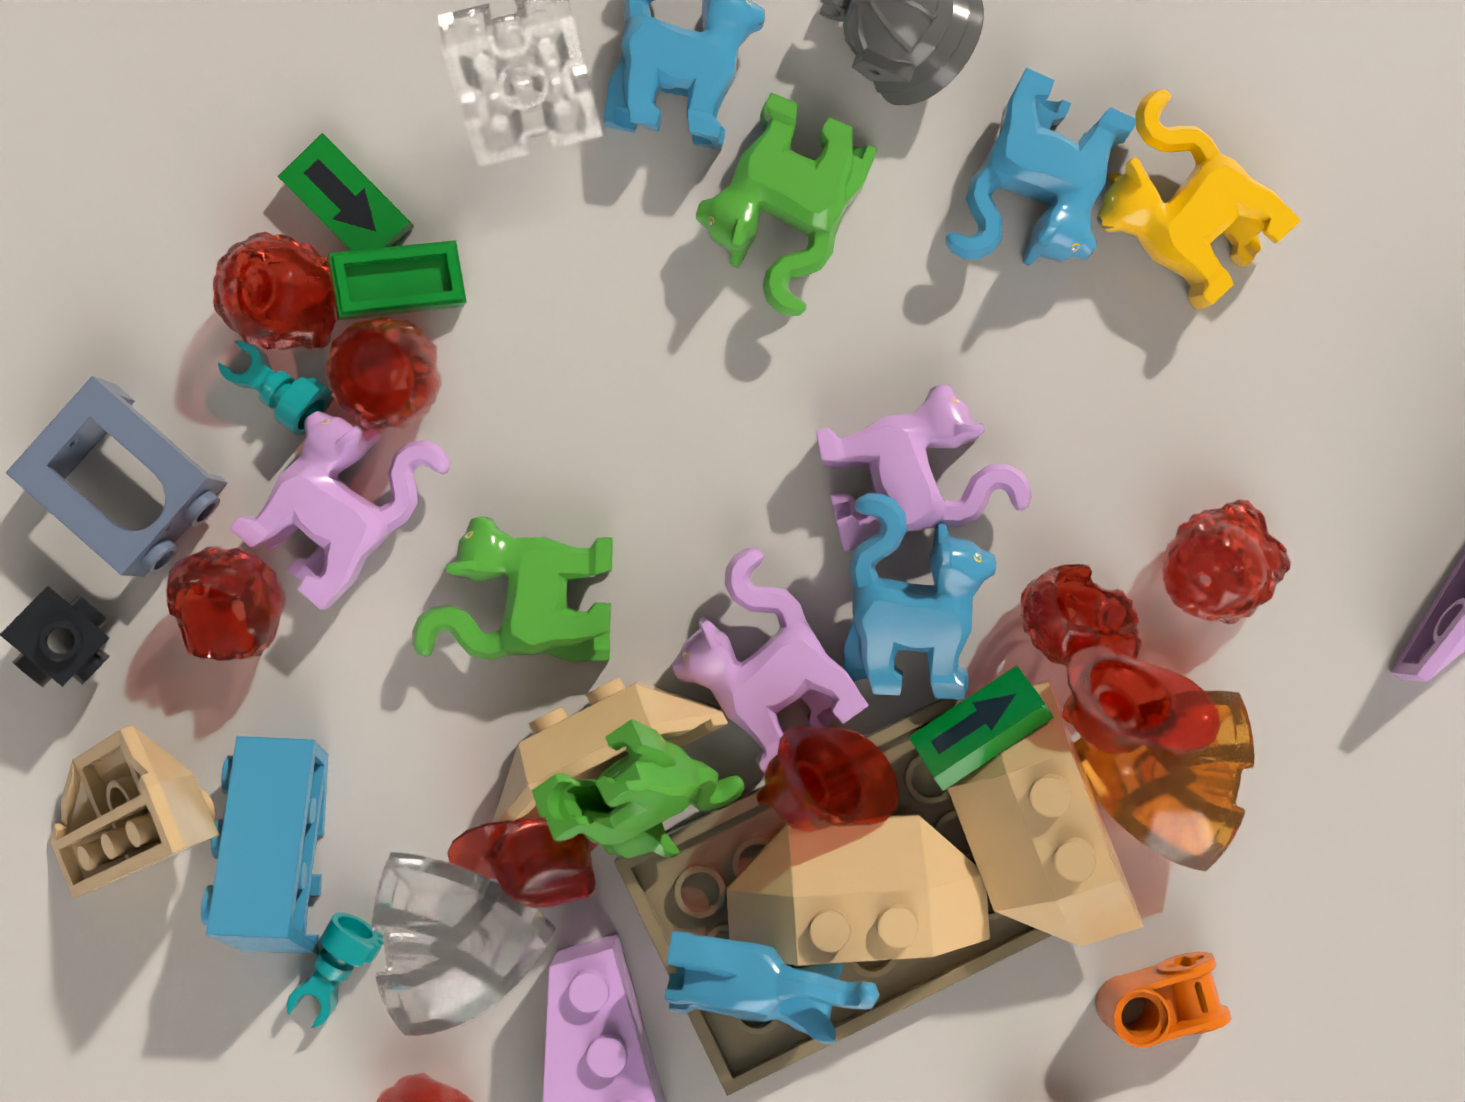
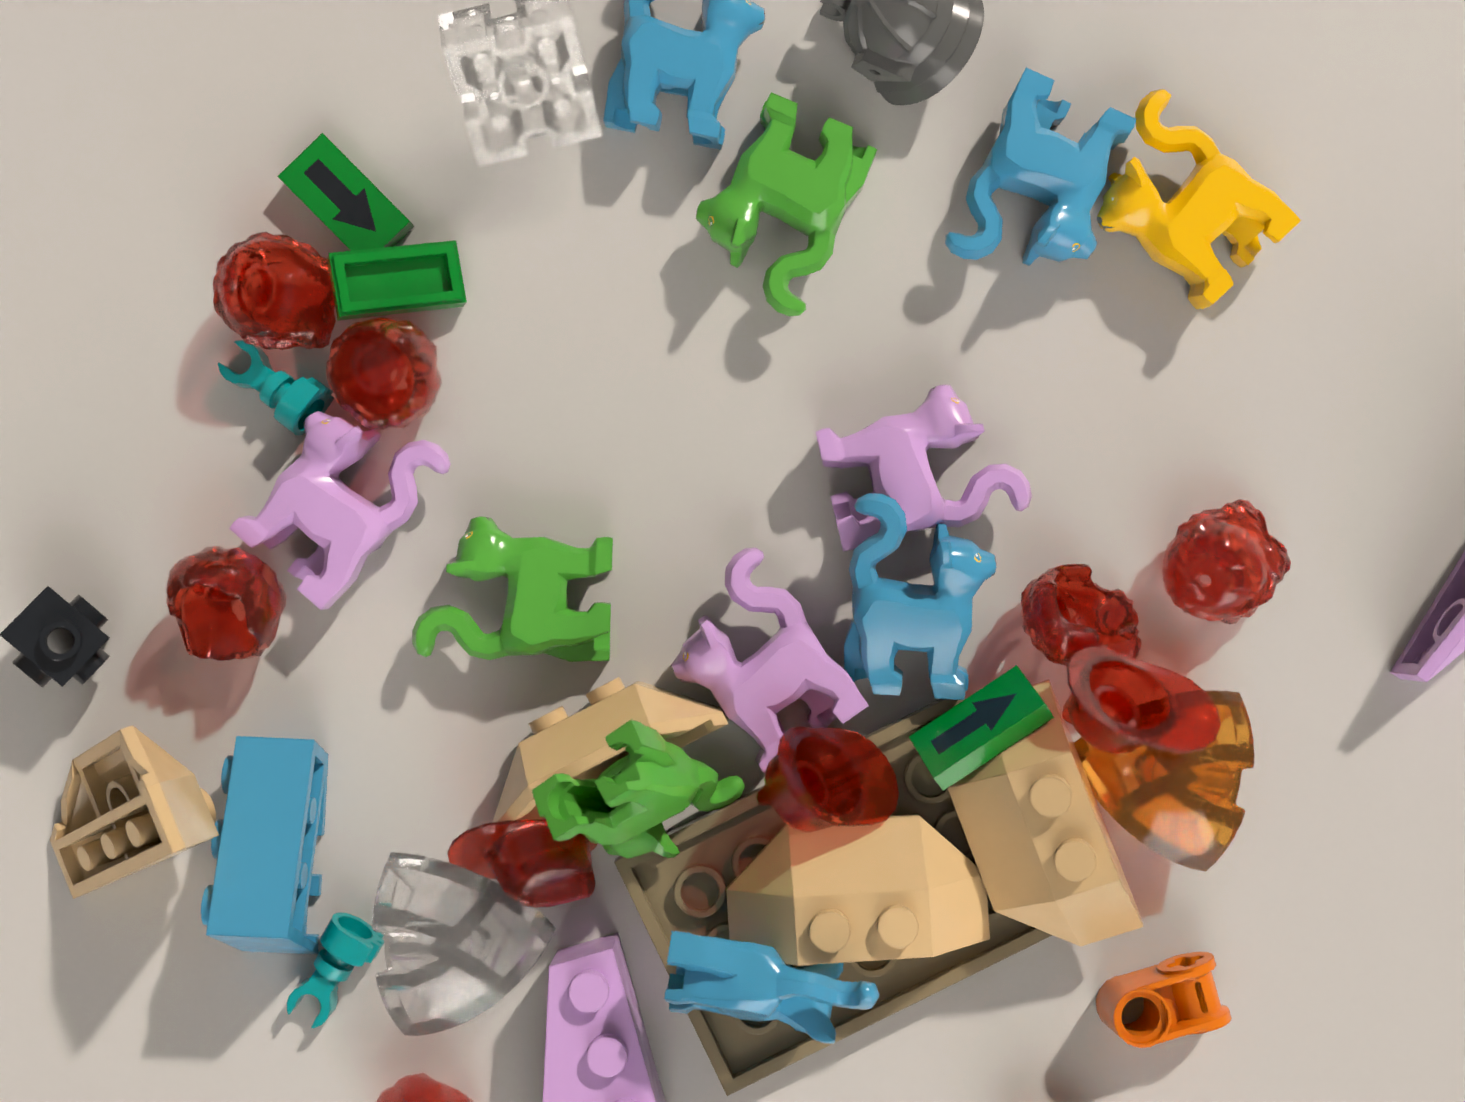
sand blue panel [6,376,228,577] -> none

